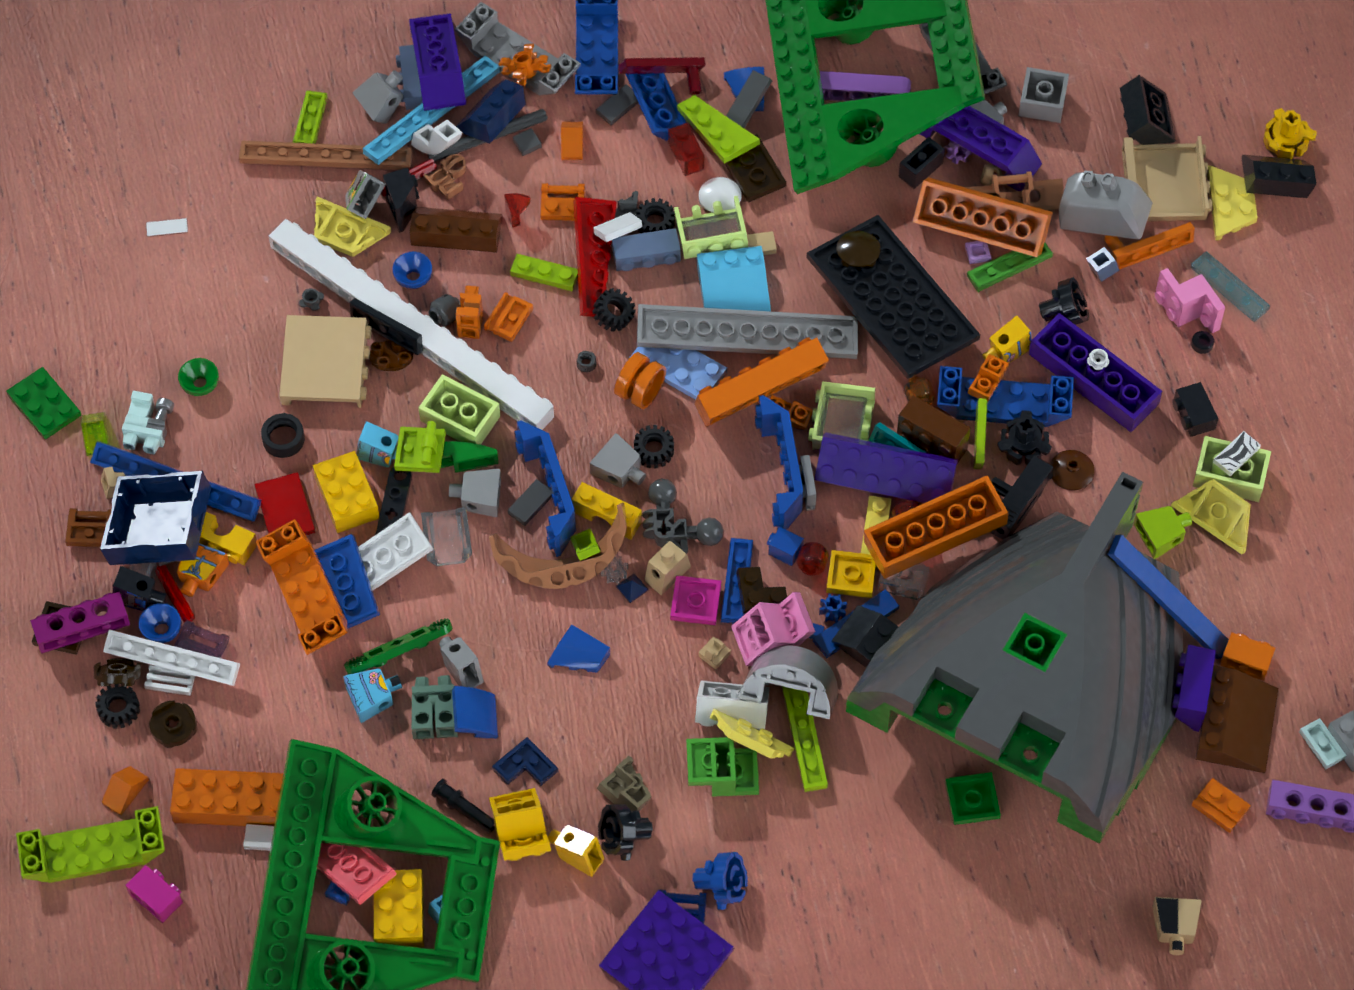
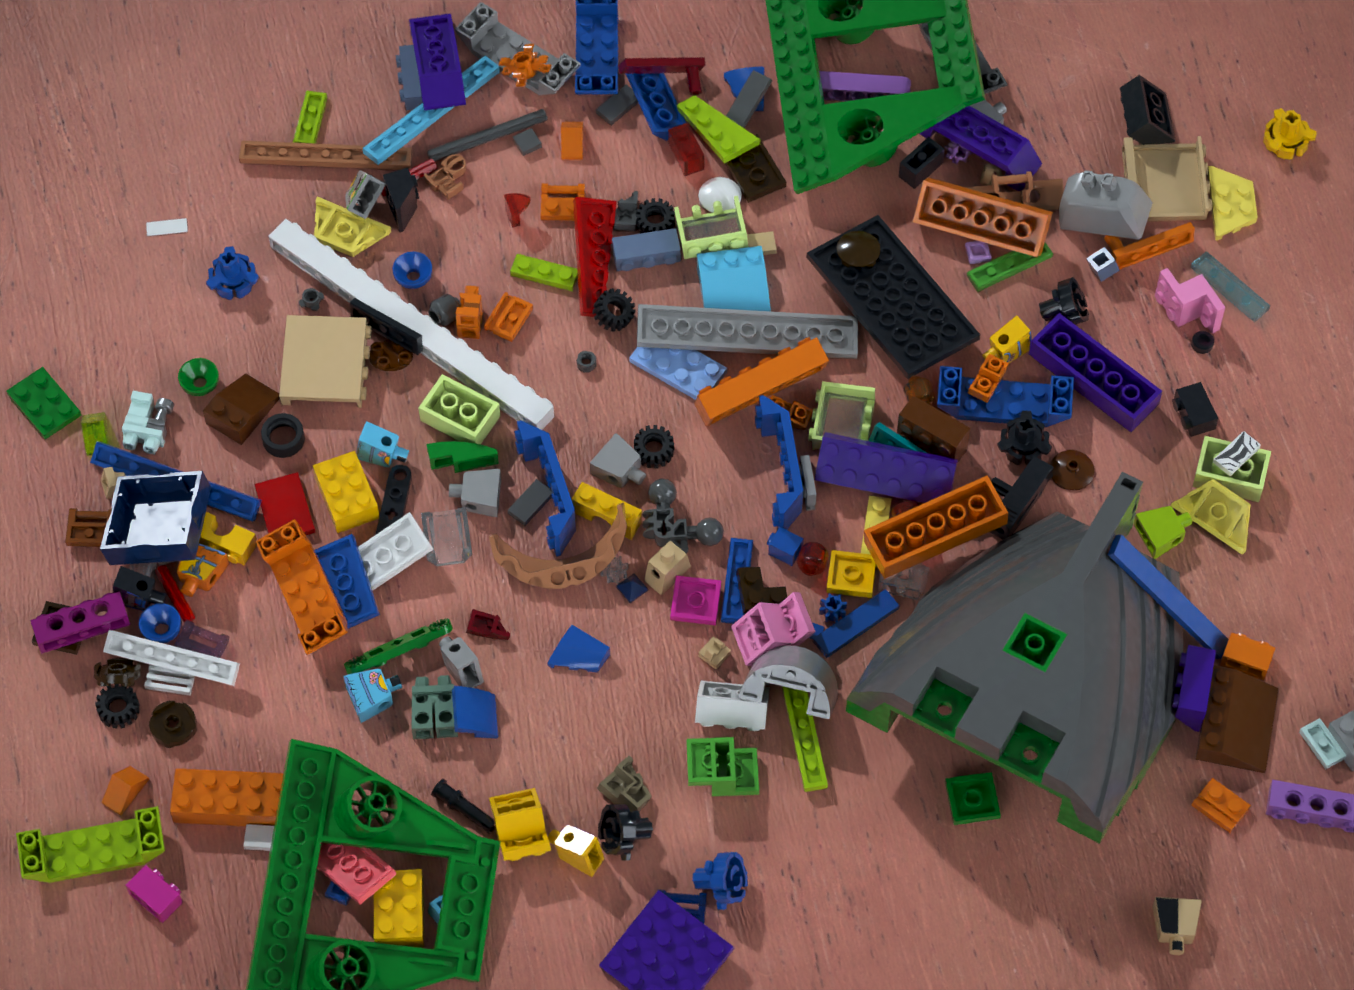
light grey torso [353,70,403,124] -> none
lime plate [394,421,446,473] -> none
reddish brown slope [409,207,502,253] -> none
white brick [411,120,462,155] -> none
dark blue slope [455,79,526,144] -> none
dark blue tile [492,737,558,786] -> none
lime tile [570,528,601,561] -> none
white tile [594,212,642,242] -> none
orange wheel [614,352,666,410] -> none
light yellow wing [710,709,795,759] -> none
black slope [831,605,898,668] -> none
lime tile [973,398,987,469] -> none
light grey brick [1018,67,1069,123] -> none
white plate [1087,349,1109,370] -> none
black slope [1241,154,1317,198] -> none
none -> reddish brown slope [203,373,280,445]
none -> blue piece [206,246,259,300]
none -> dark red slope [466,609,510,640]

